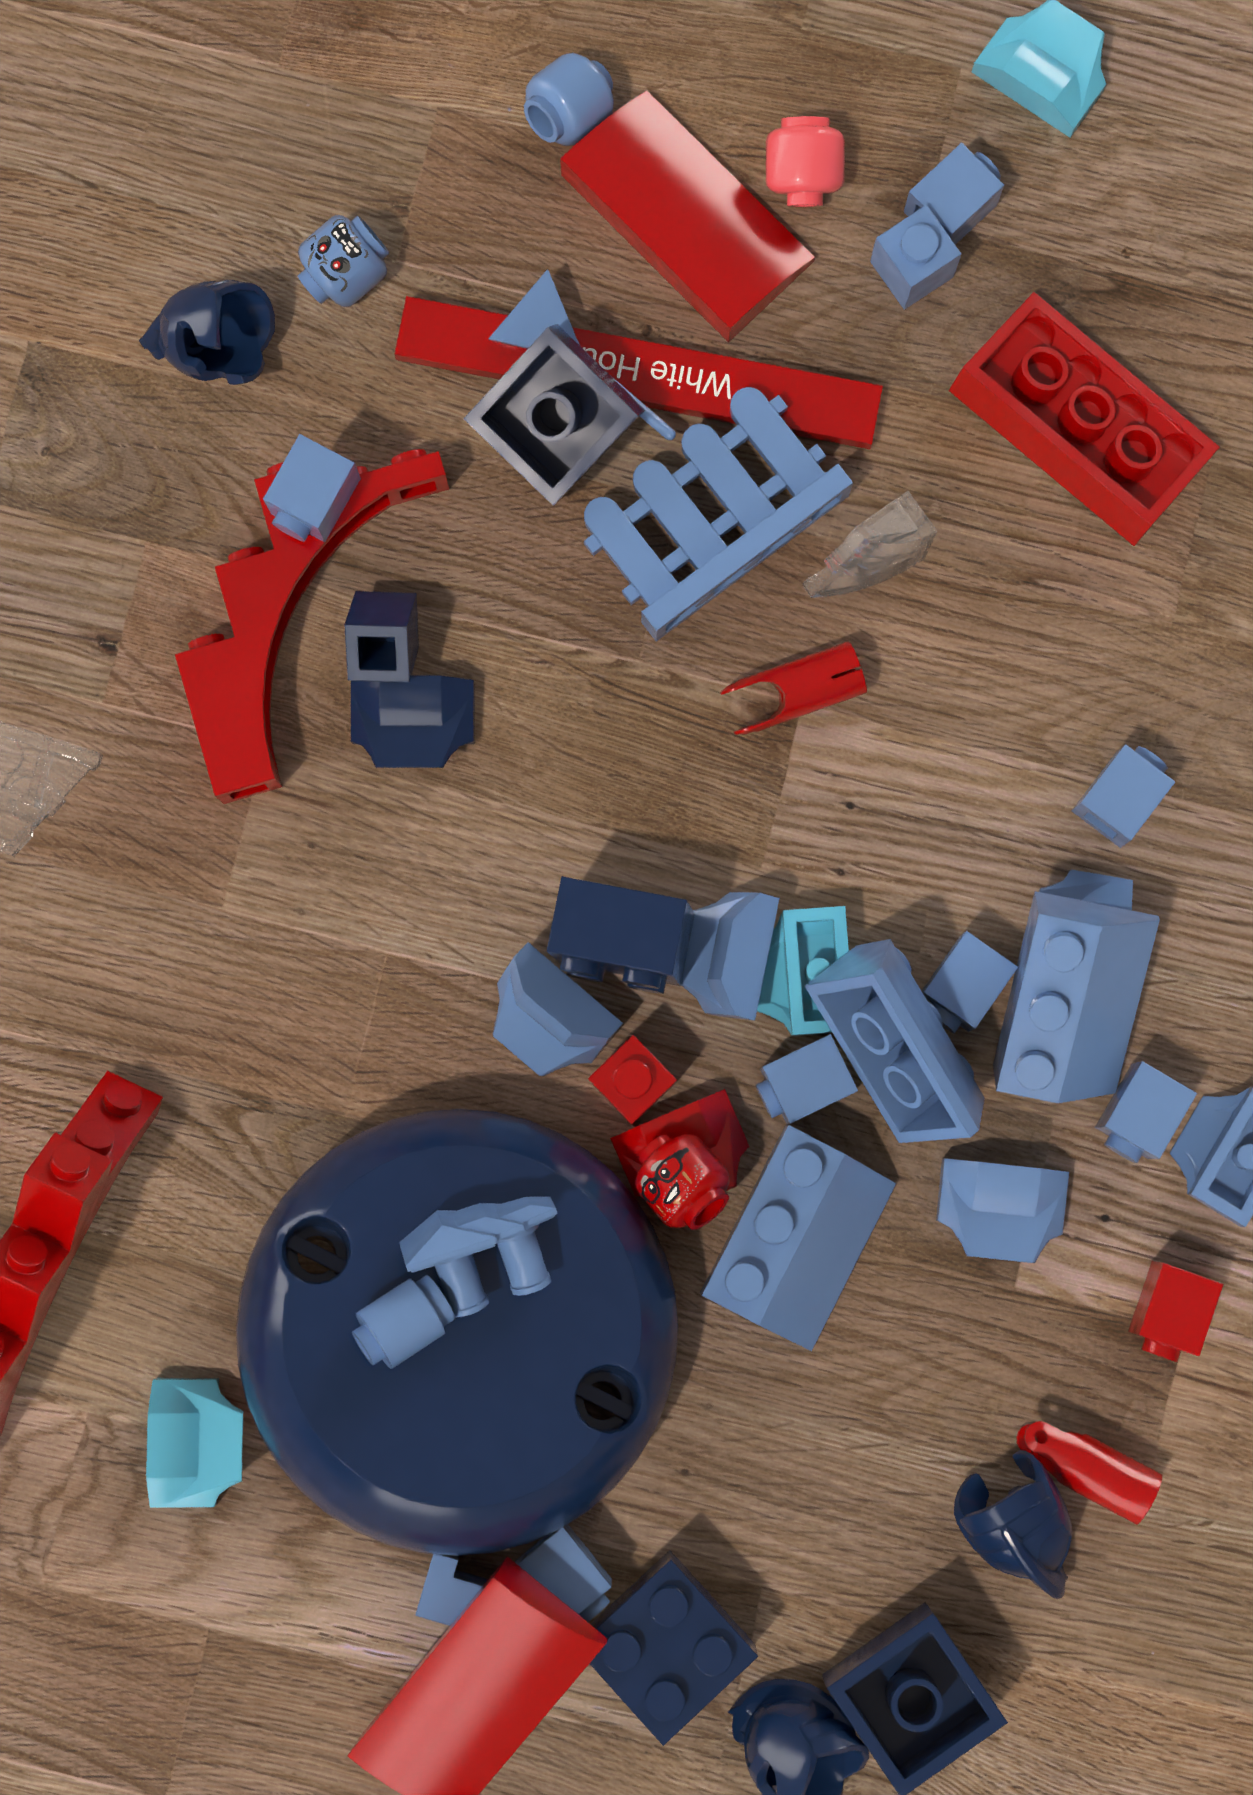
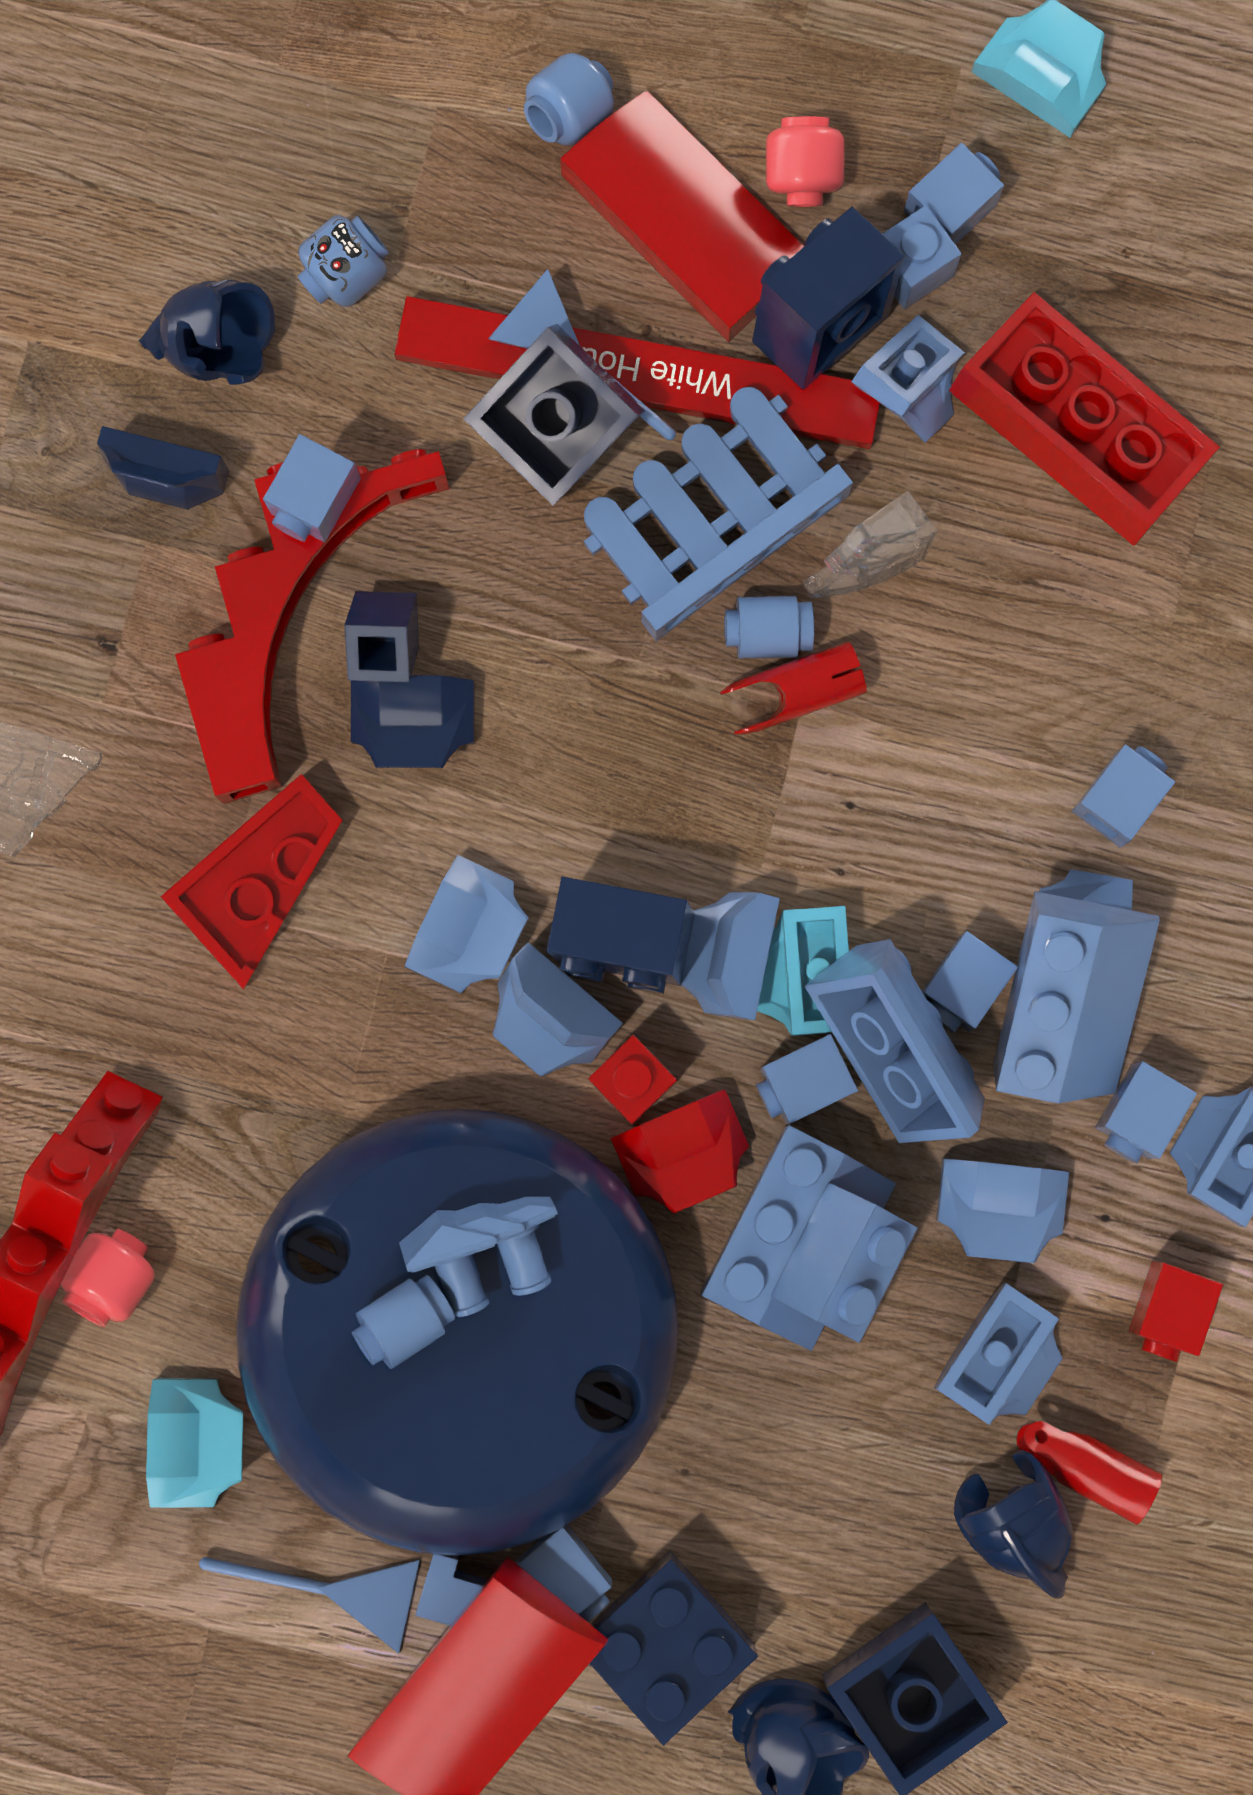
red head [635,1134,730,1230] -> none
none -> coral head [61,1229,155,1327]
none -> dark blue slope [97,426,229,510]
none -> red wing [160,774,343,990]
none -> medium blue piece [199,1557,420,1654]
none -> medium blue slope [405,855,528,994]
none -> medium blue brick [724,596,814,659]
none -> dark blue brick [752,206,905,390]
none -> medium blue slope [771,1182,917,1343]
none -> medium blue slope [852,315,965,443]
none -> medium blue slope [934,1282,1063,1425]

